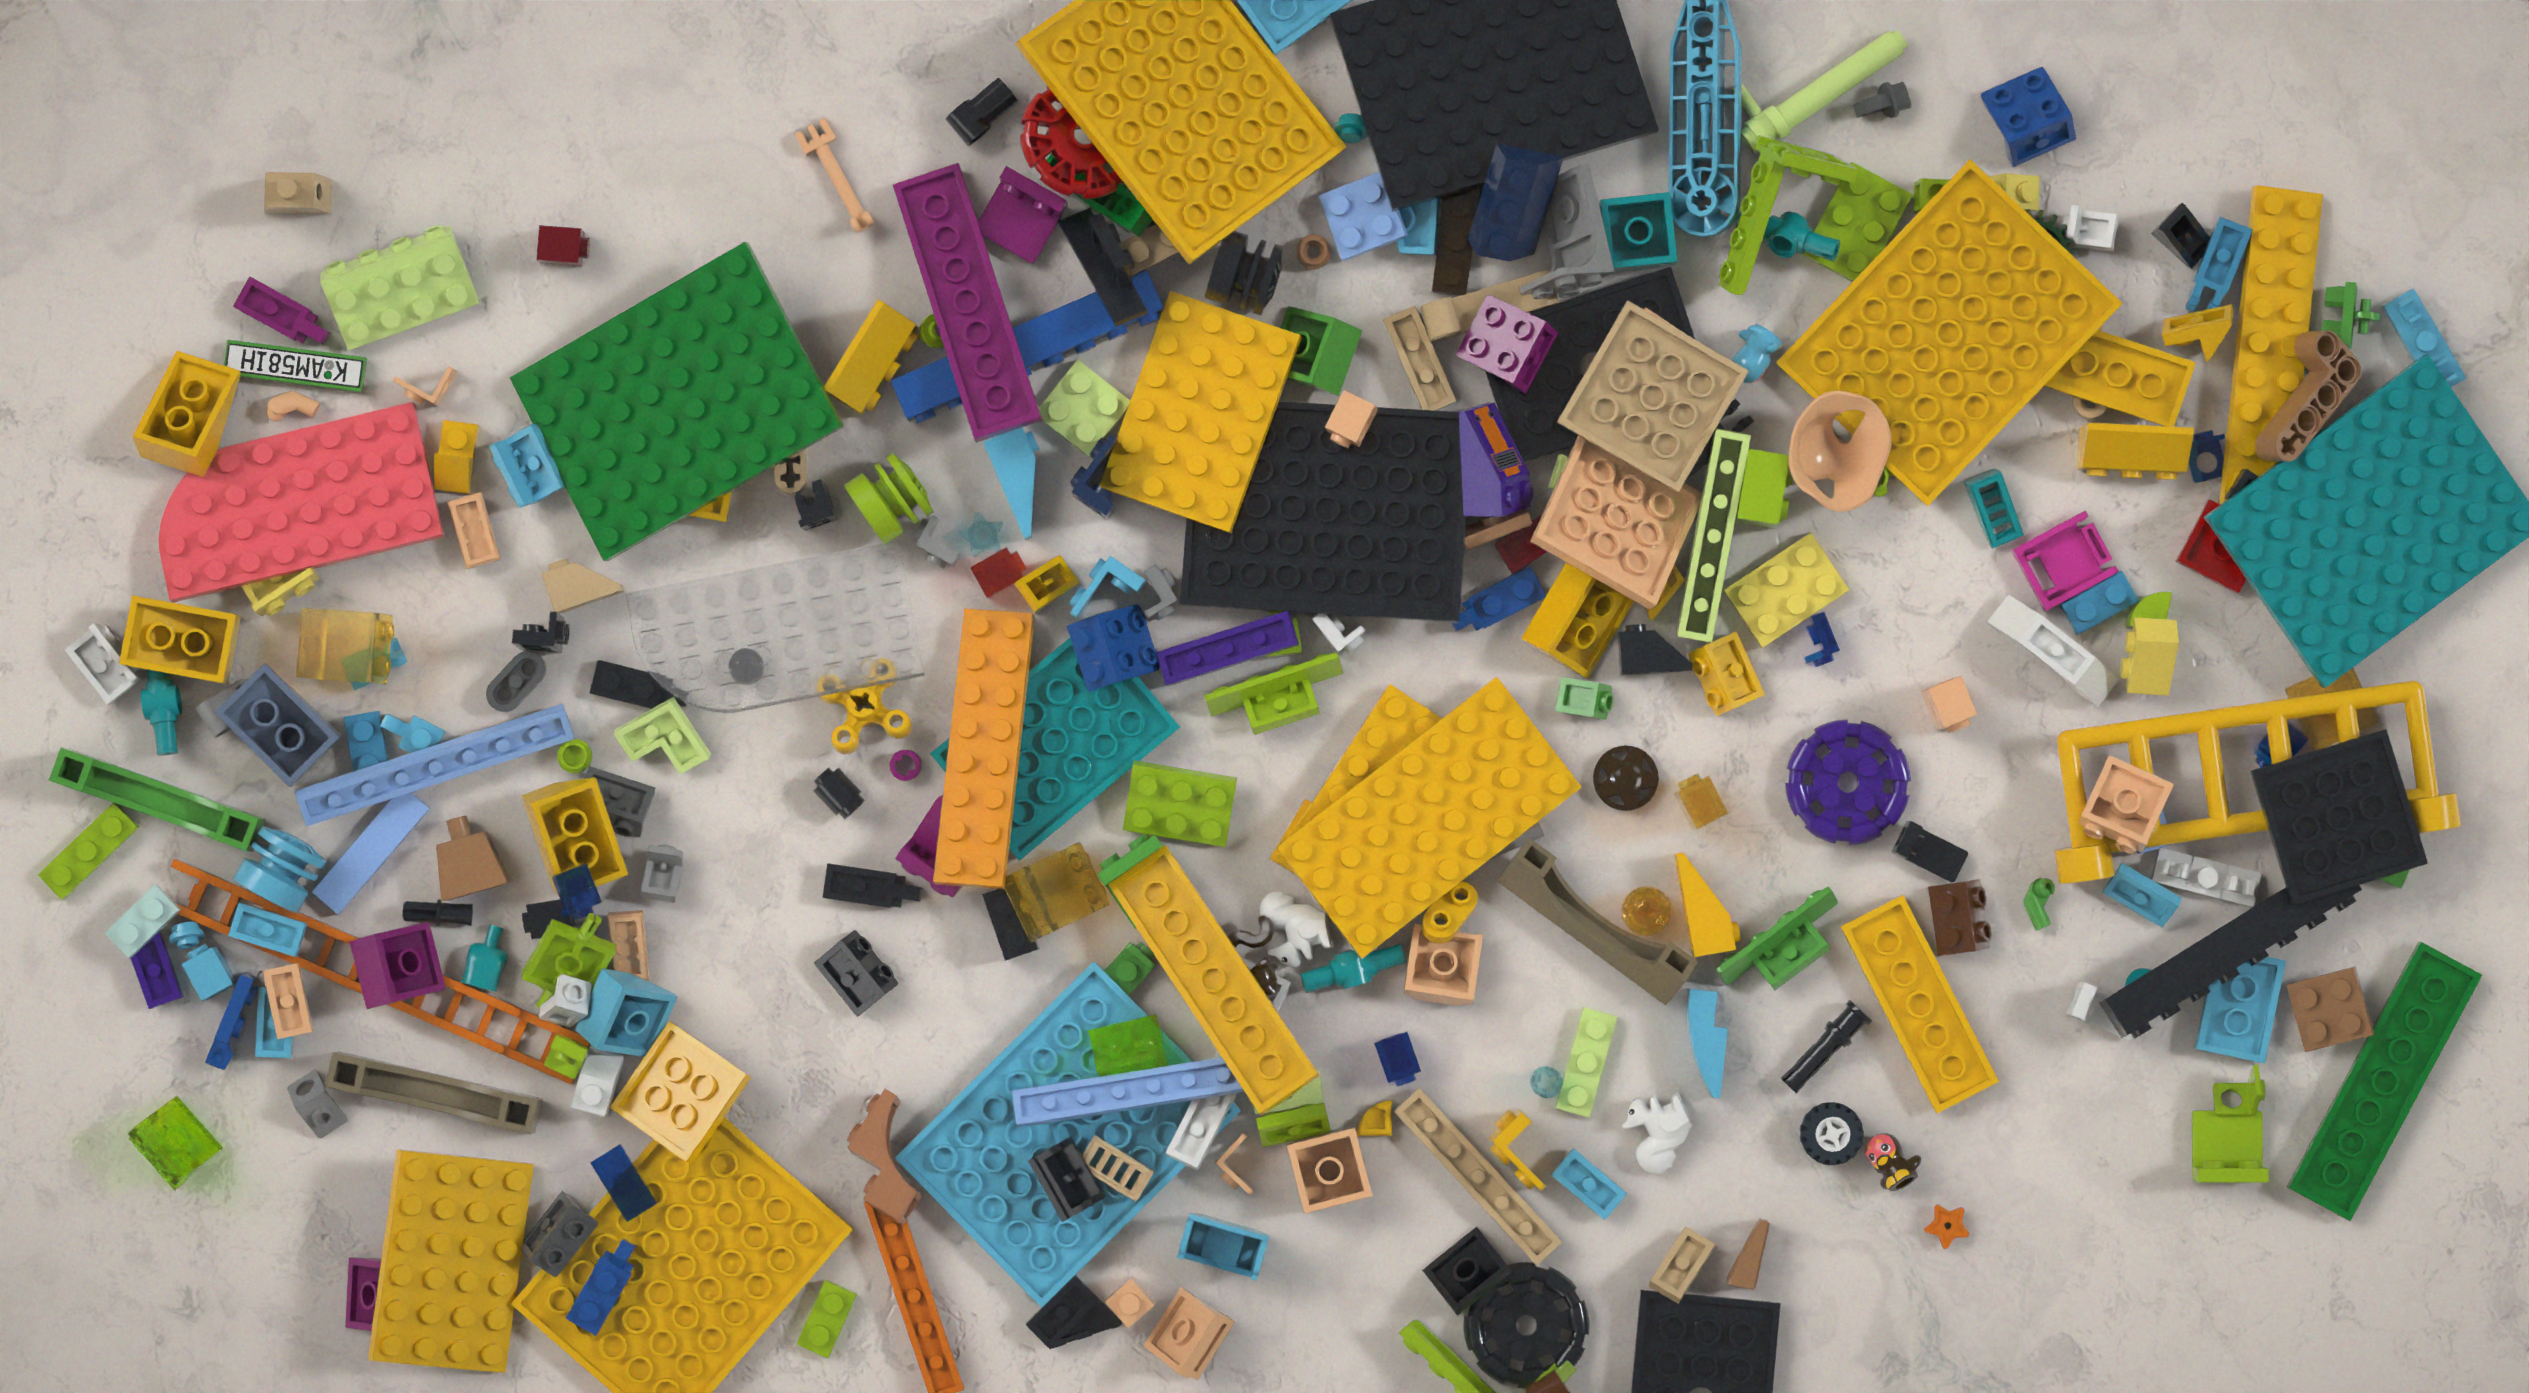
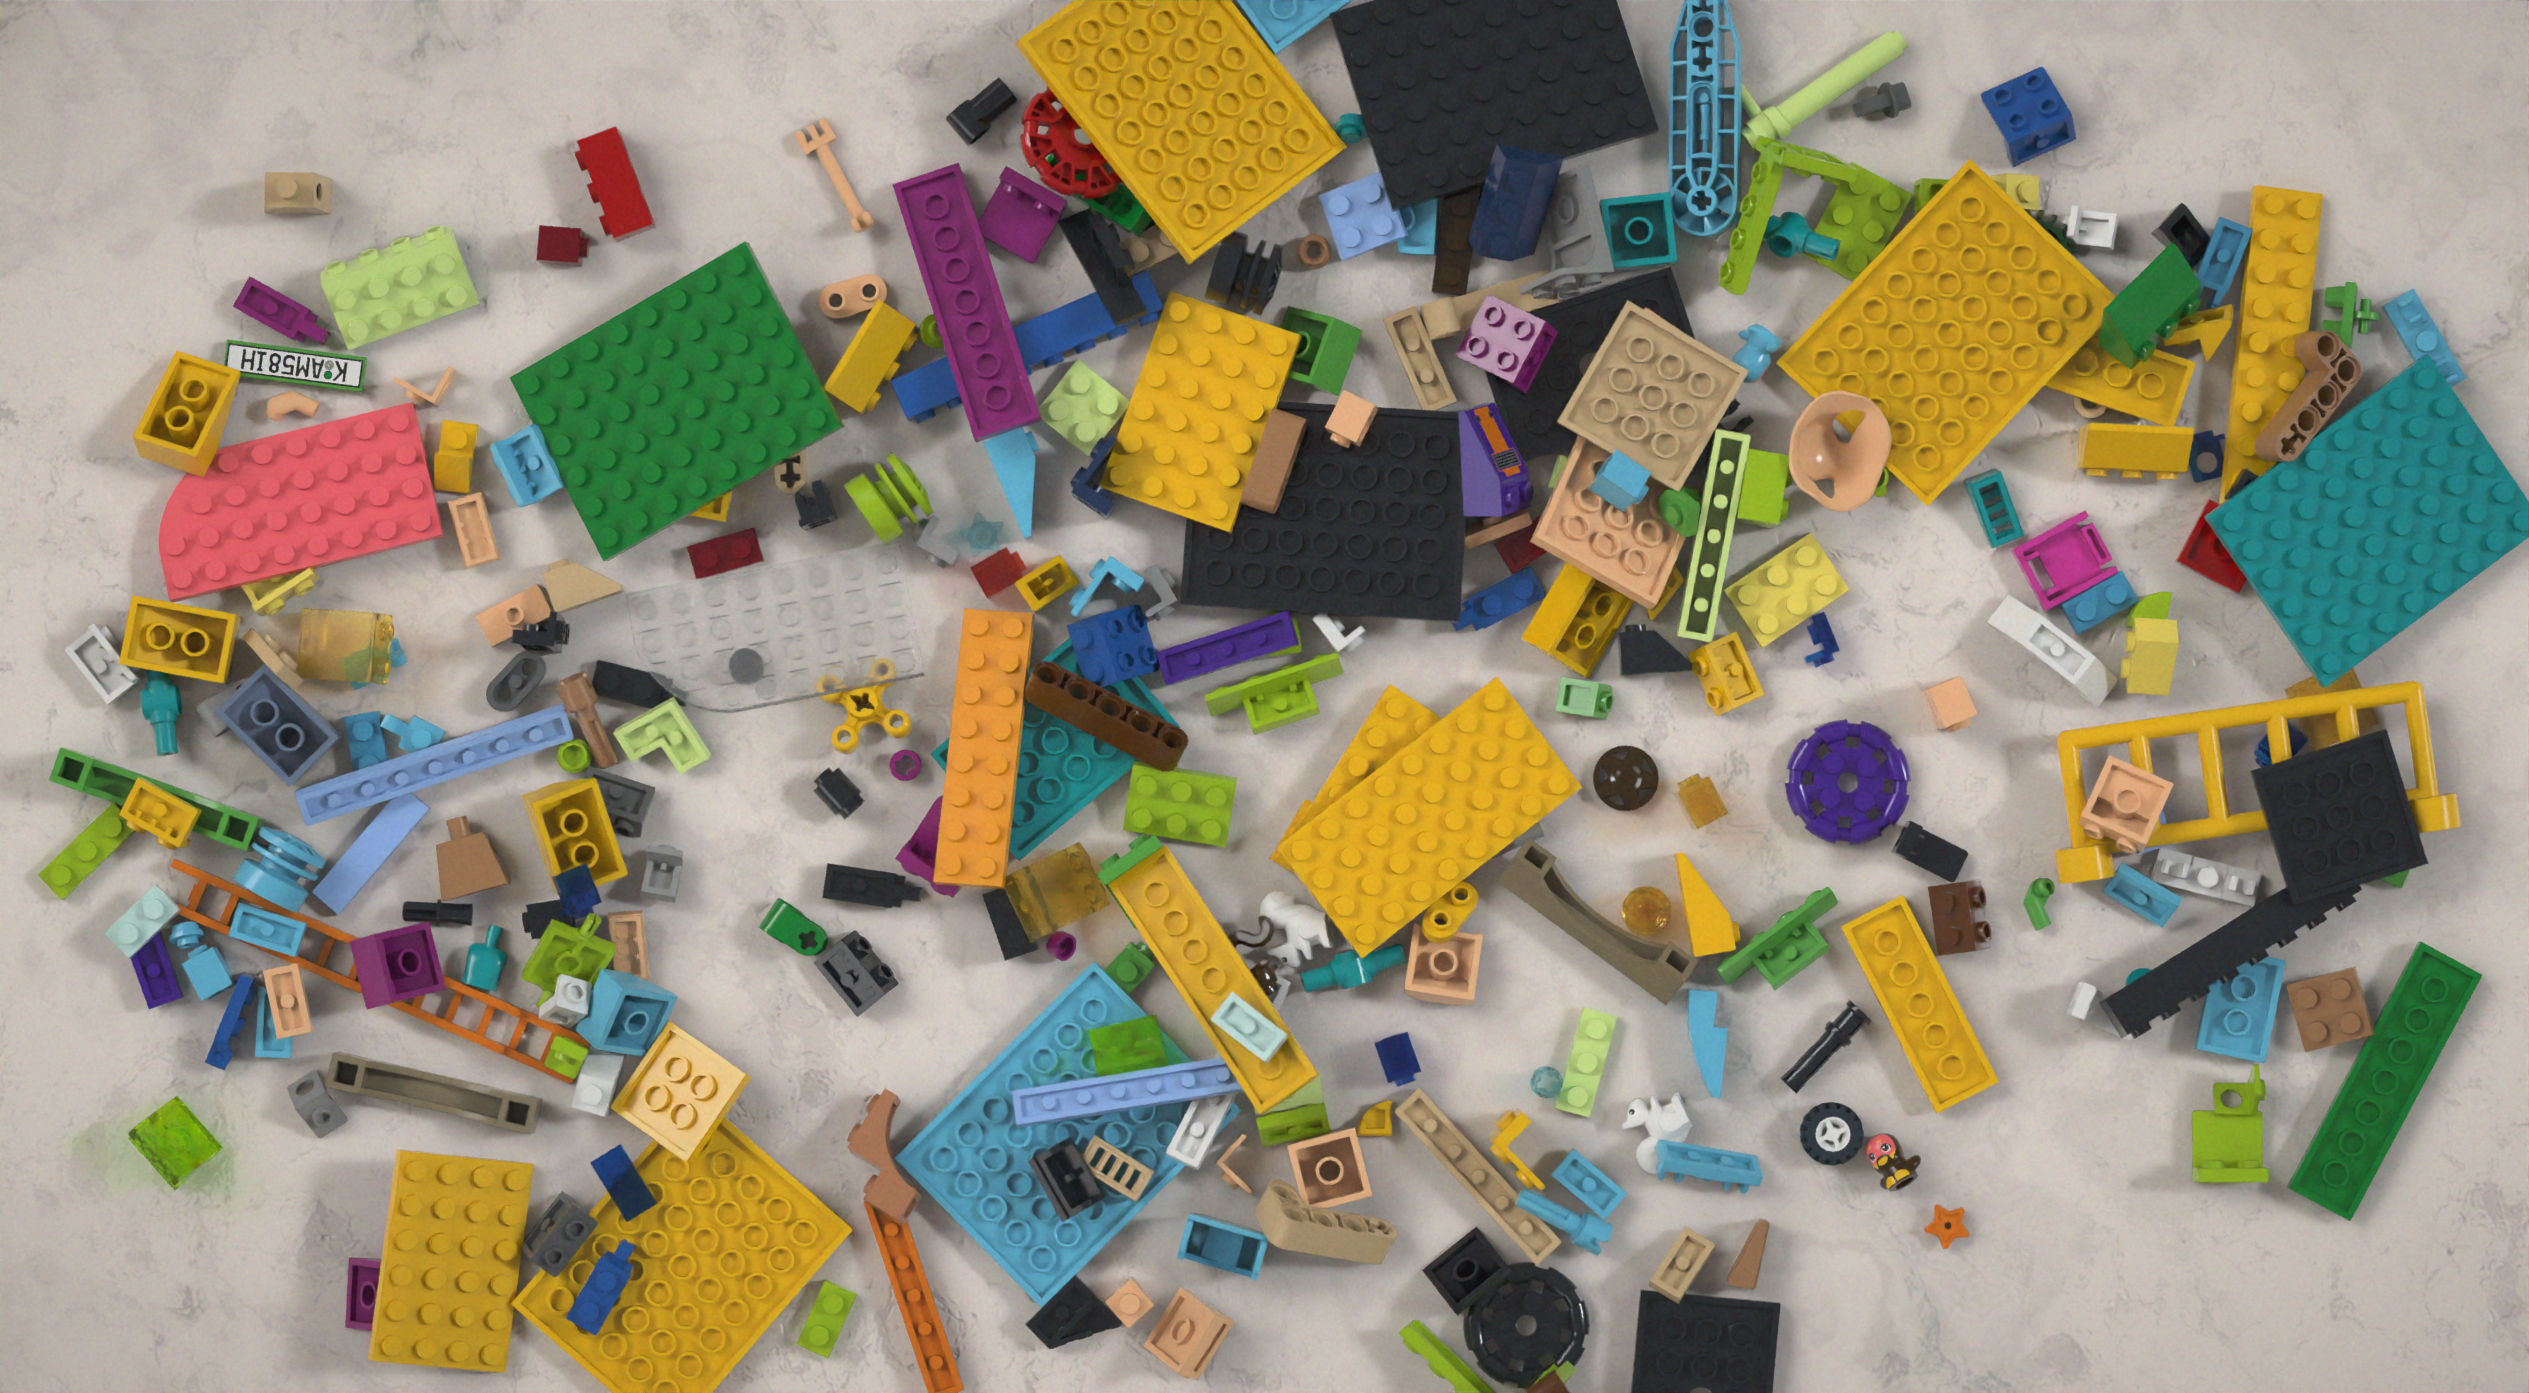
none -> yellow bracket [119,778,202,850]
none -> tan plate [242,628,304,690]
none -> light nougat plate [476,584,553,647]
none -> medium nougat piece [555,671,617,769]
none -> red brick [574,126,656,242]
none -> dark red plate [687,527,764,581]
none -> green piece [759,898,828,956]
none -> light nougat plate [819,274,888,320]
none -> reddish brown beam [1024,661,1189,772]
none -> magenta hinge [1046,931,1076,961]
none -> light aqua plate [1210,992,1289,1063]
none -> medium nougat beam [1240,408,1308,515]
none -> tan beam [1254,1180,1398,1265]
none -> medium azure piece [1516,1188,1613,1256]
none -> medium azure brick [1589,449,1651,512]
none -> medium azure plate [1655,1139,1763,1194]
none -> bright green plate [1659,487,1701,537]
none -> green slope [2099,243,2202,370]

